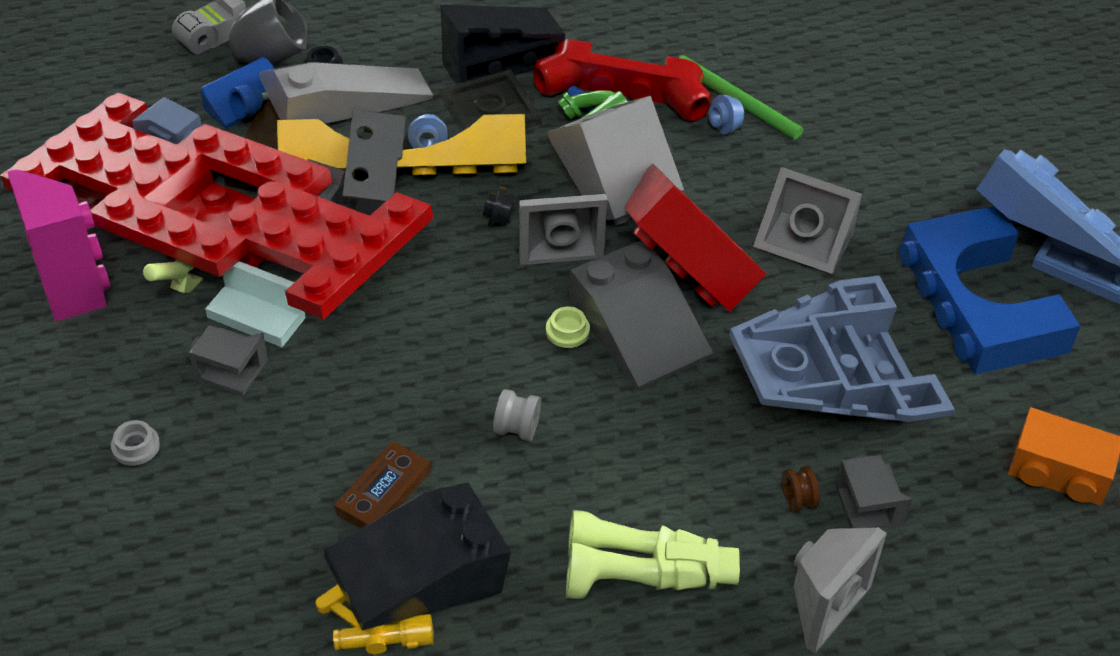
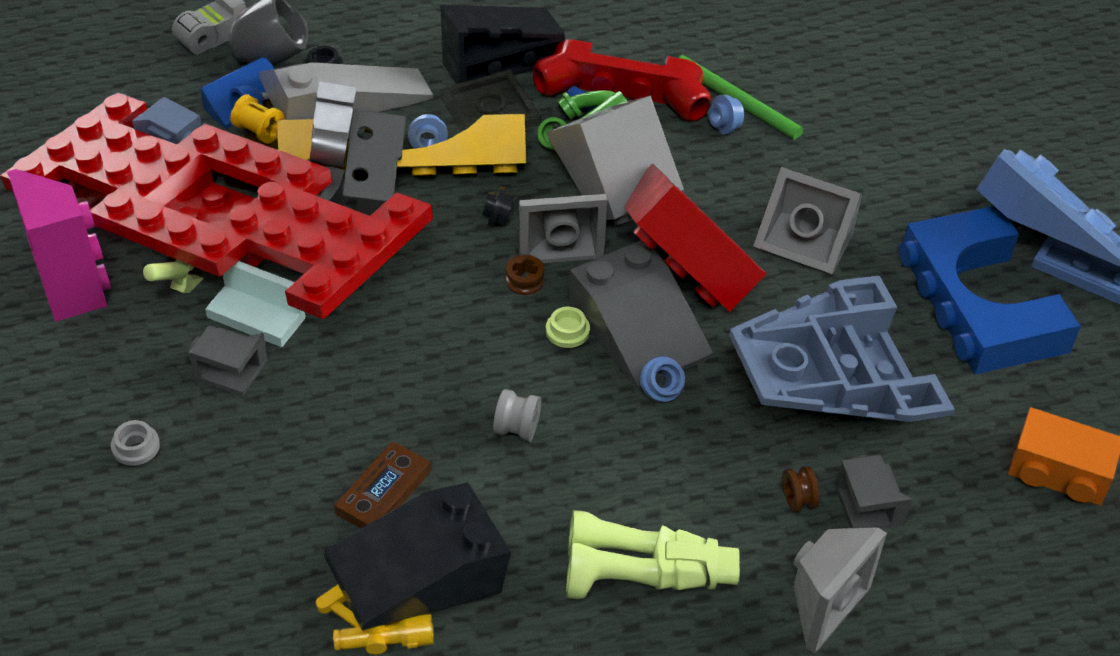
none -> yellow bush [230,94,285,143]
none -> leg [309,81,357,167]
none -> reddish brown bush [506,255,544,295]
none -> bright green hinge [538,117,567,150]
none -> medium blue plate [640,356,685,402]

